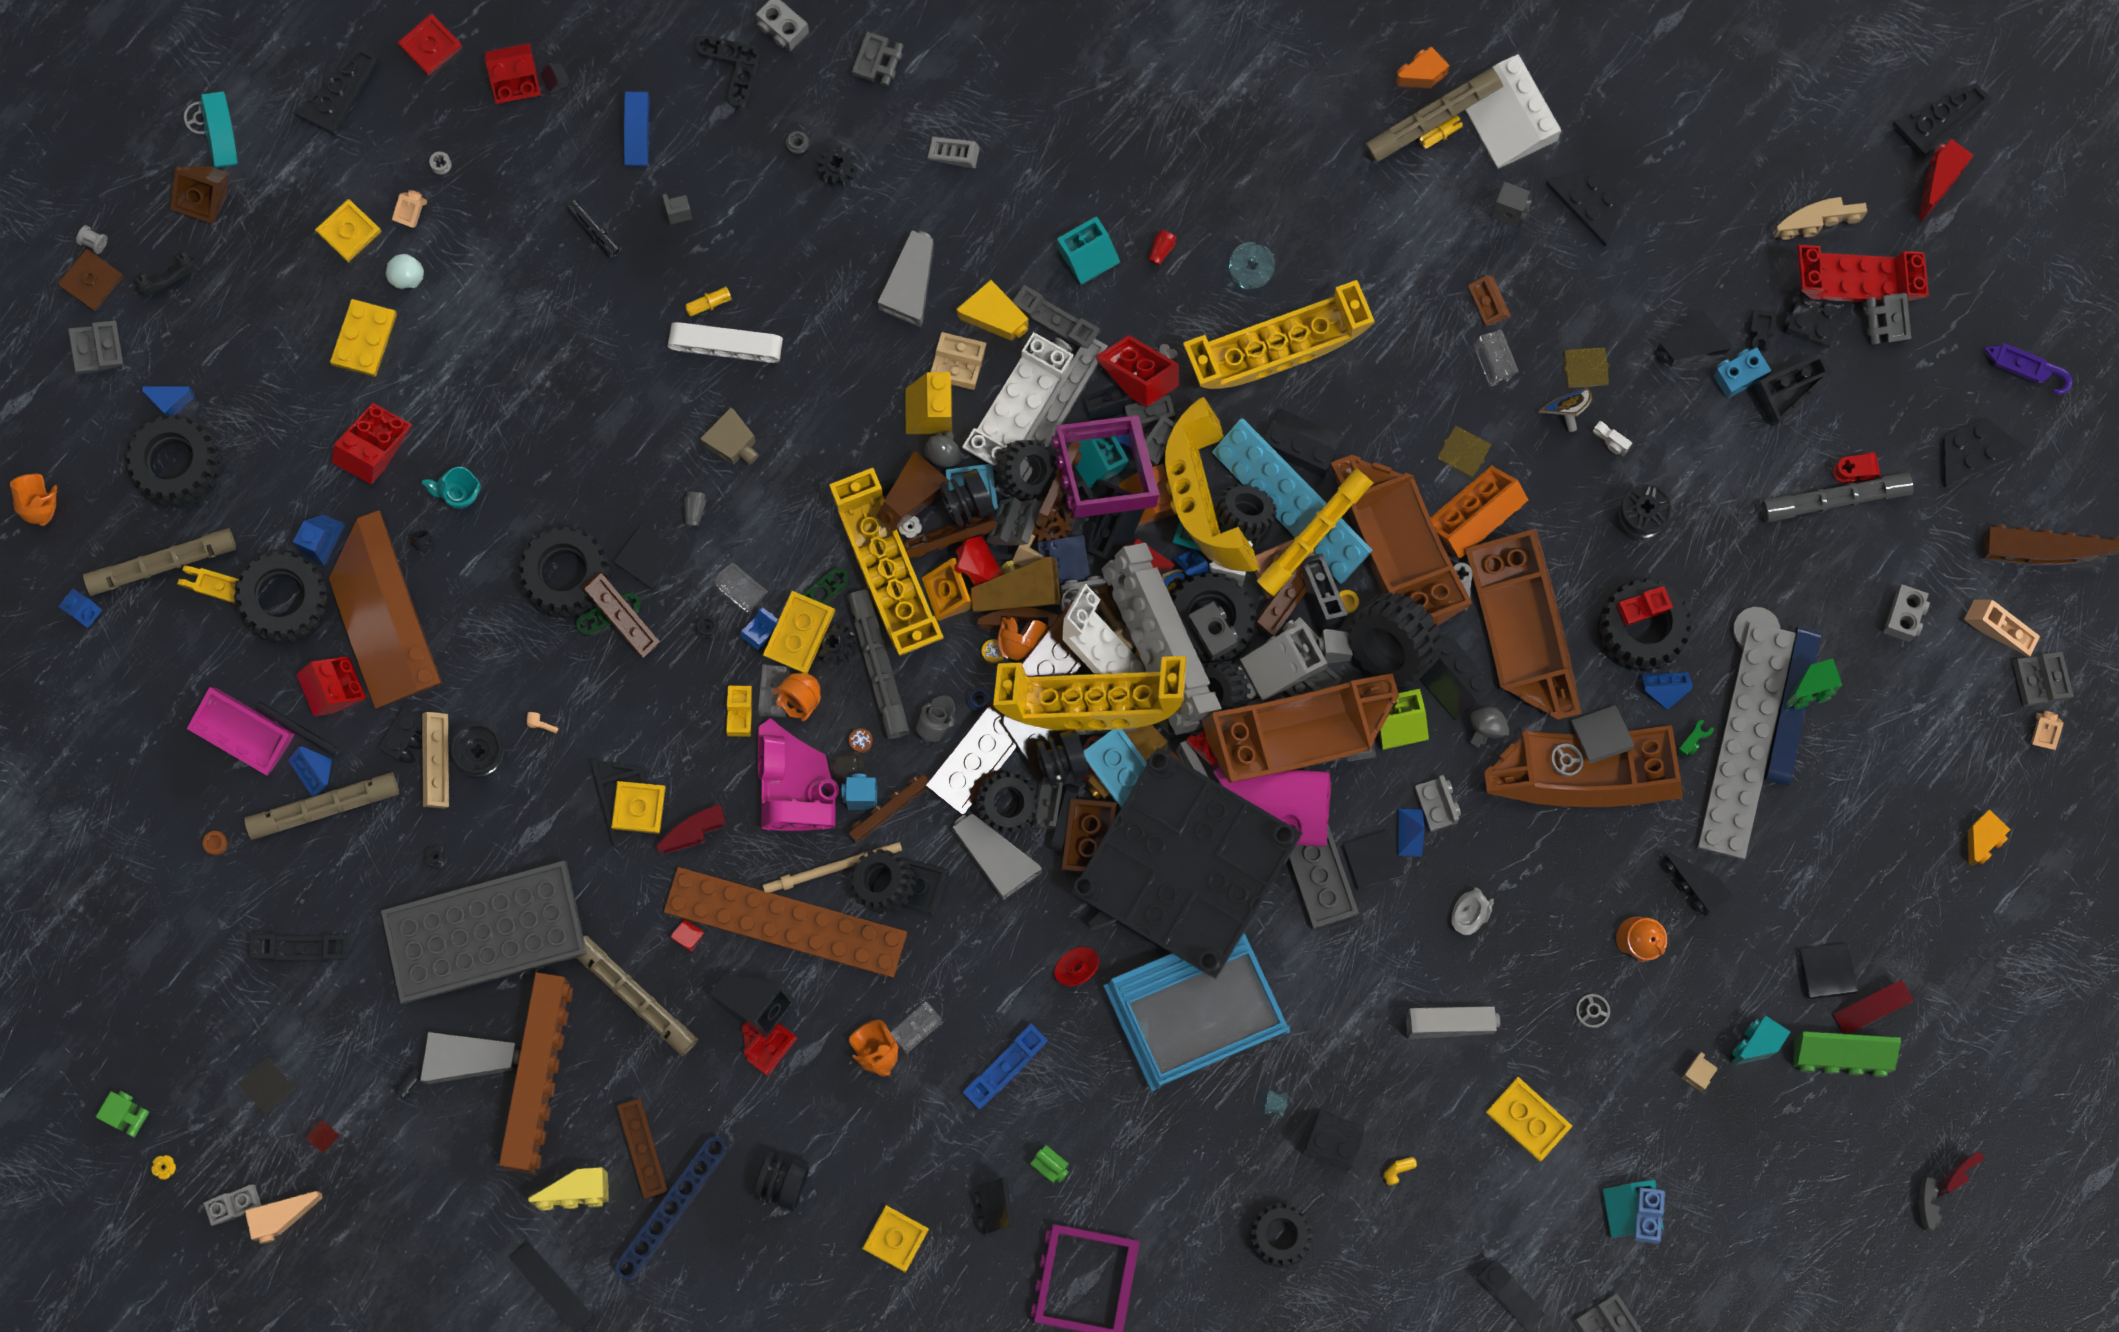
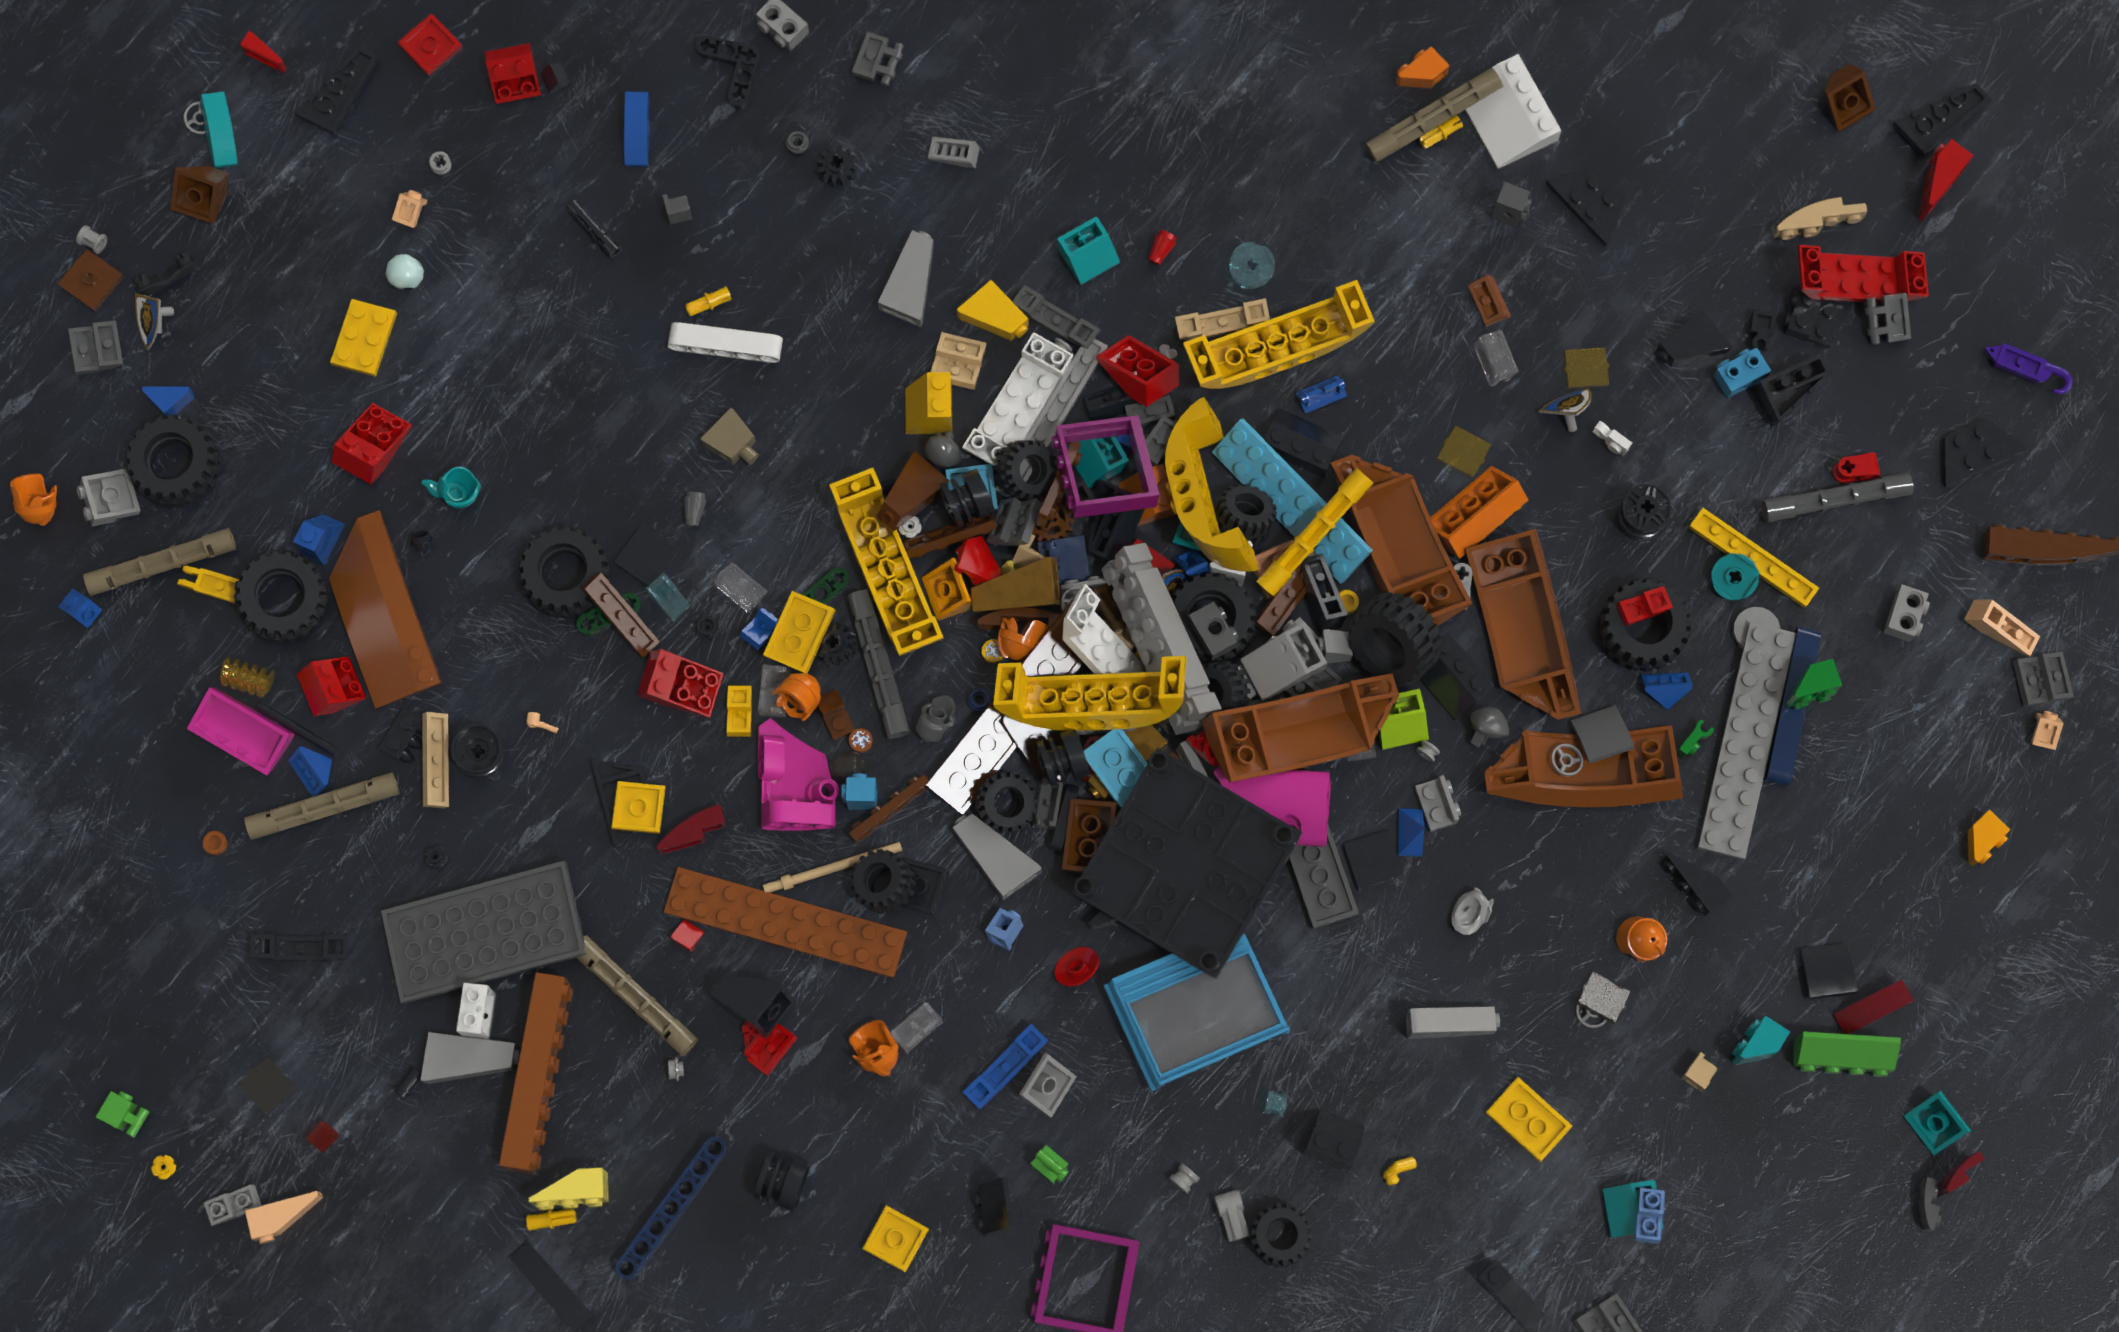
yellow tile [315,199,381,262] -> none
reddish brown plate [617,1098,668,1199] -> none
none -> light grey plate [77,469,140,526]
none -> shield [135,293,174,350]
none -> clear yellow piece [220,657,275,698]
none -> red slope [241,31,286,73]
none -> white window [457,983,496,1040]
none -> yellow axle [526,1209,577,1231]
none -> red slope [637,649,724,718]
none -> clear light blue slope [646,572,691,621]
none -> light grey plate [668,1057,684,1081]
none -> reddish brown slope [818,689,855,741]
none -> medium blue brick [985,908,1023,951]
none -> light grey slope [1019,1053,1077,1118]
none -> light grey wheel [1169,1163,1200,1194]
none -> tan slope [1175,298,1270,340]
none -> light grey piece [1214,1190,1249,1242]
none -> blue hinge [1296,376,1347,413]
none -> light grey bush [1416,740,1440,762]
none -> clear smoke piece [1577,972,1630,1024]
none -> yellow plate [1689,508,1819,608]
none -> teal plate [1712,553,1759,600]
none -> reddish brown slope [1825,64,1876,131]
none -> teal slope [1904,1091,1971,1155]

